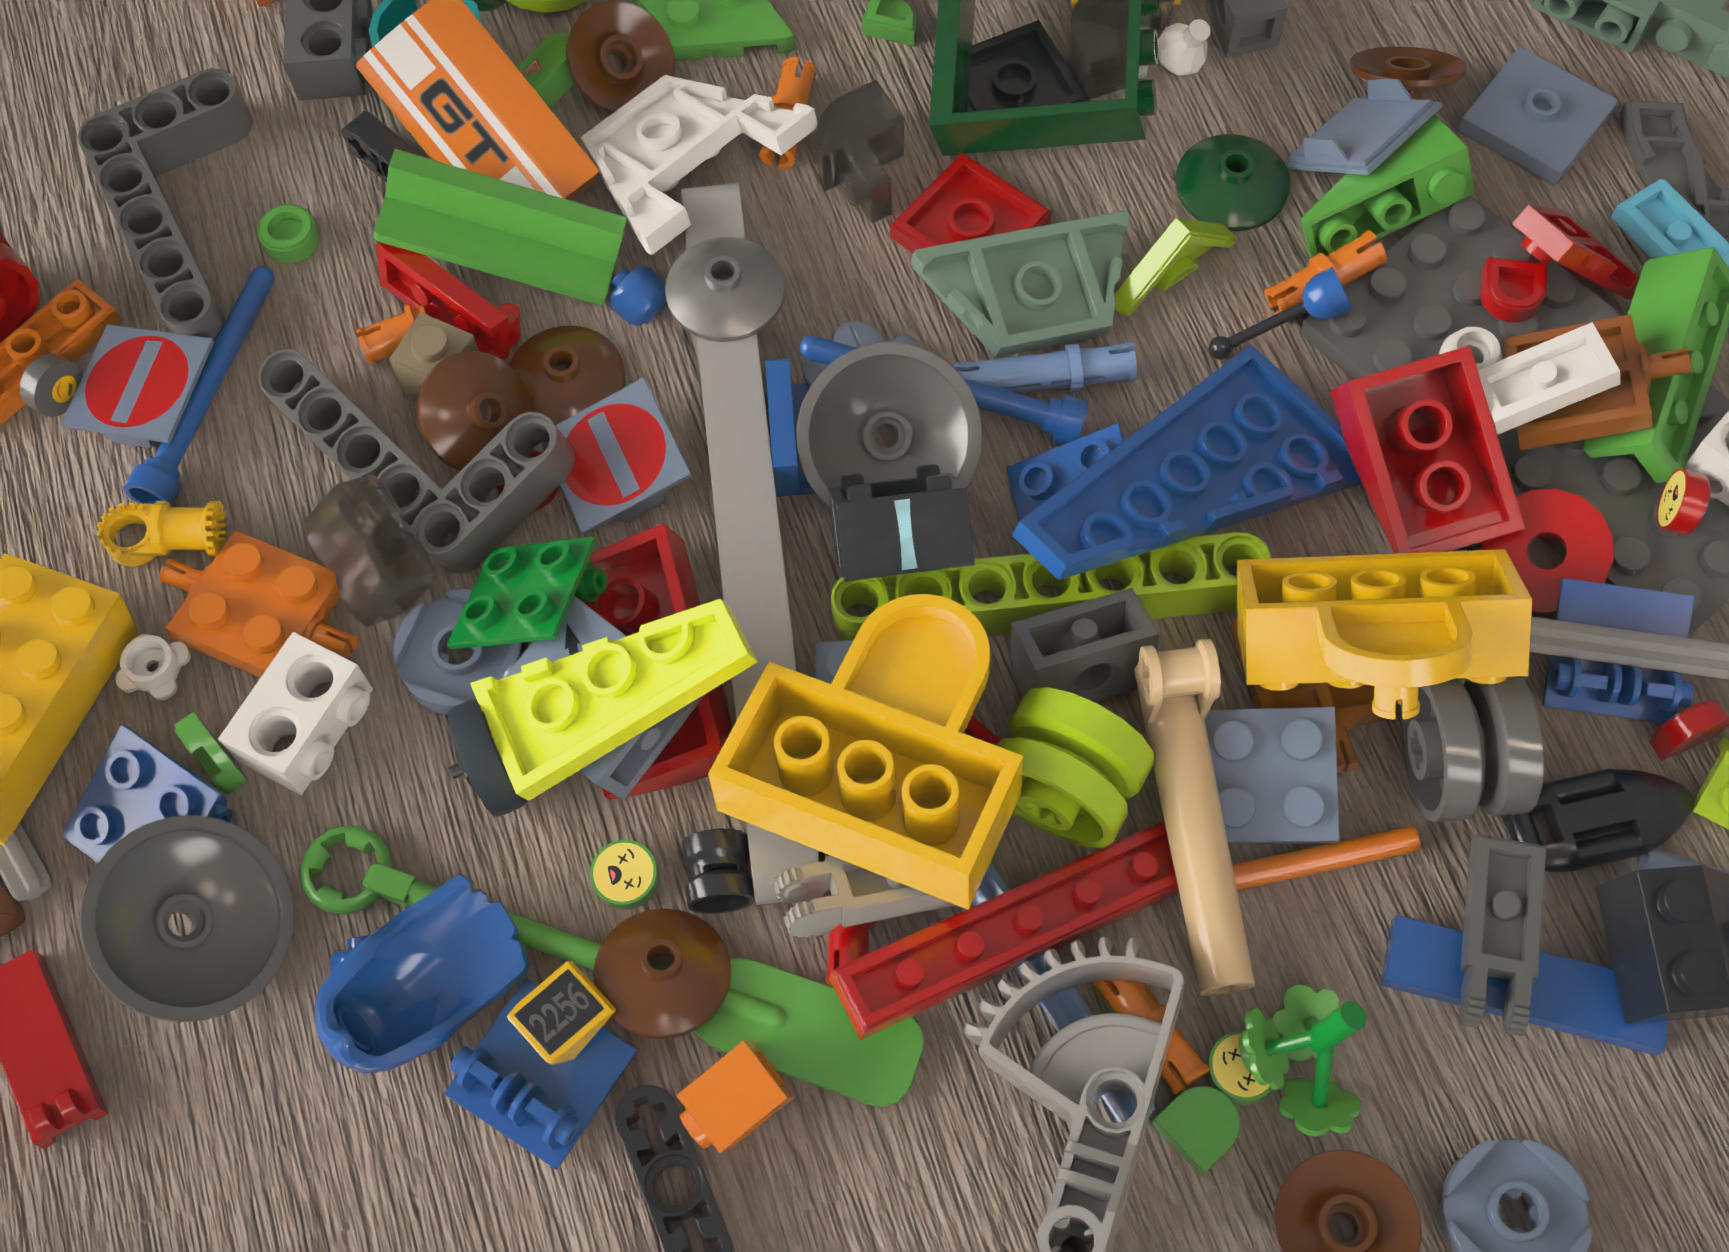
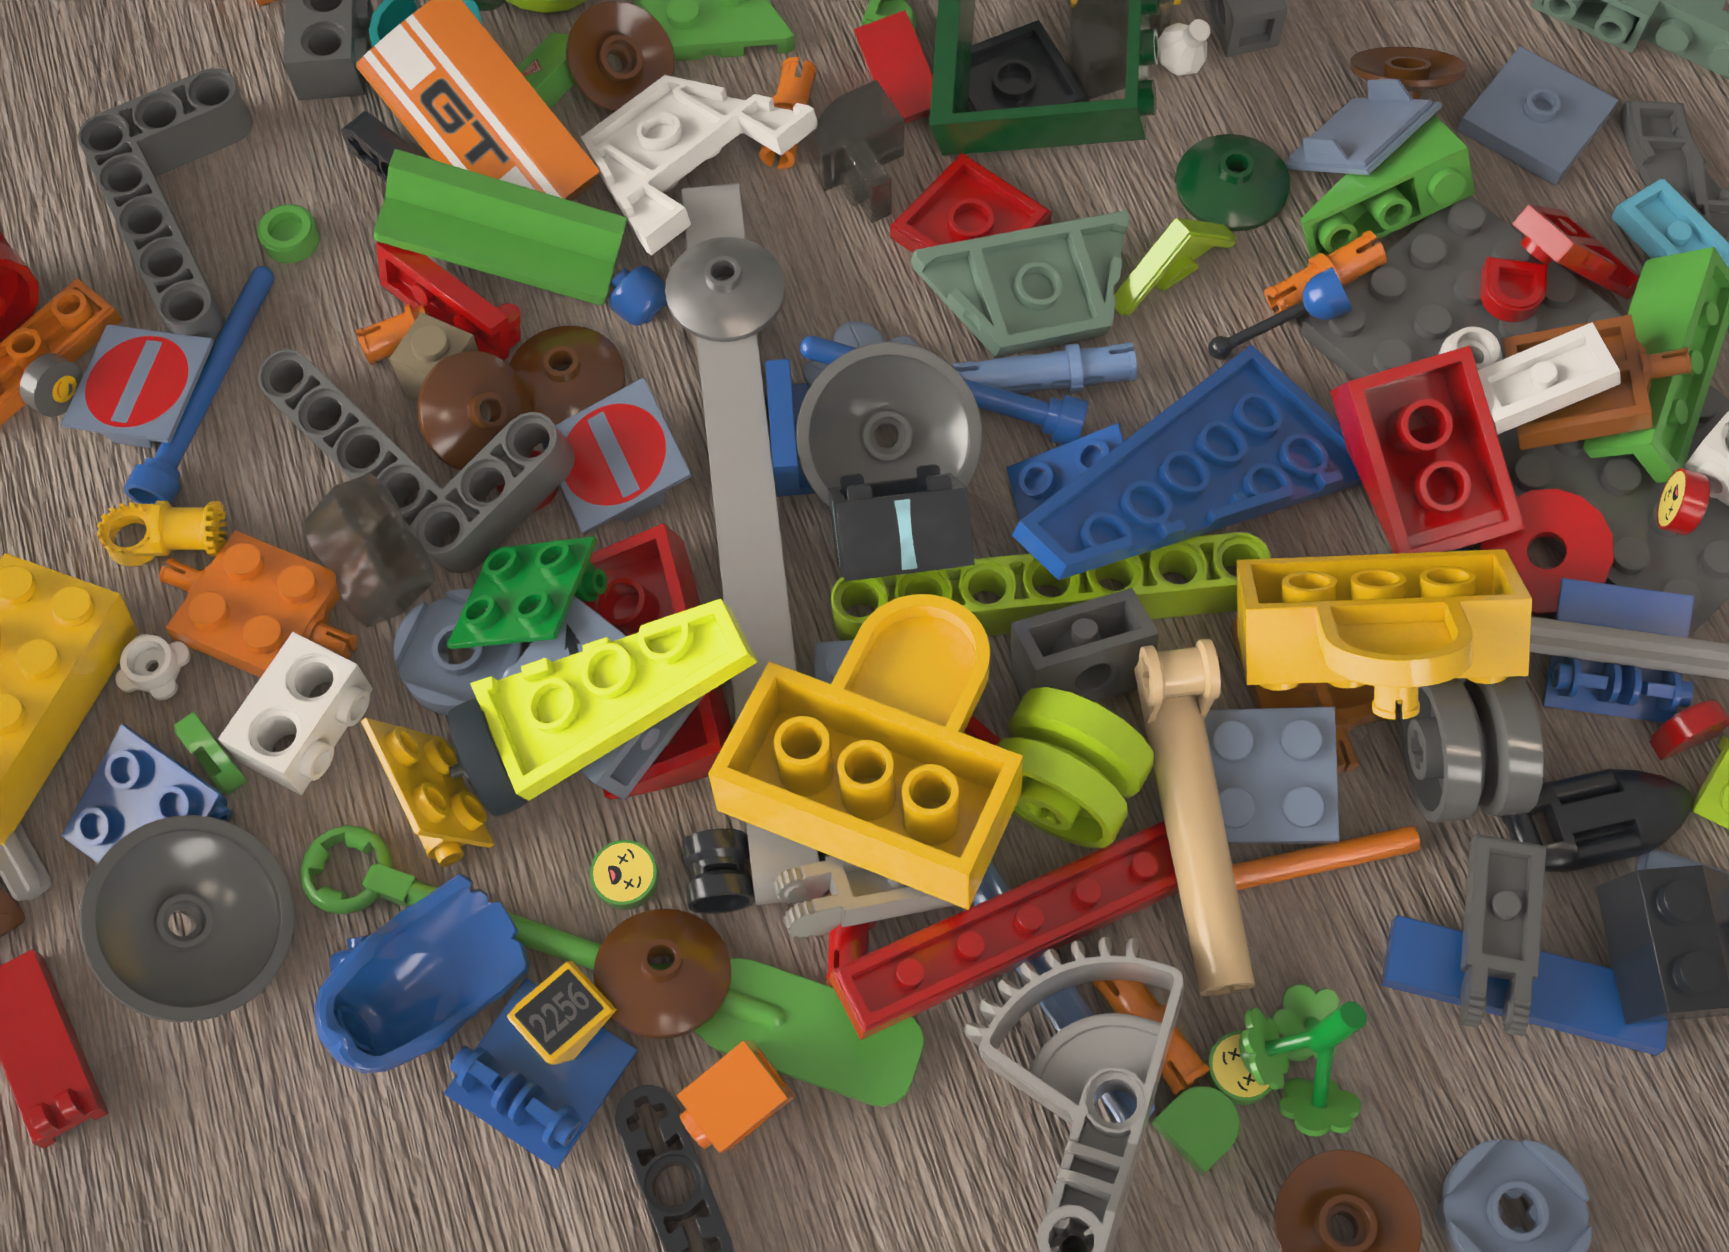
none -> yellow hinge [361,718,495,867]
none -> red slope [853,10,933,129]

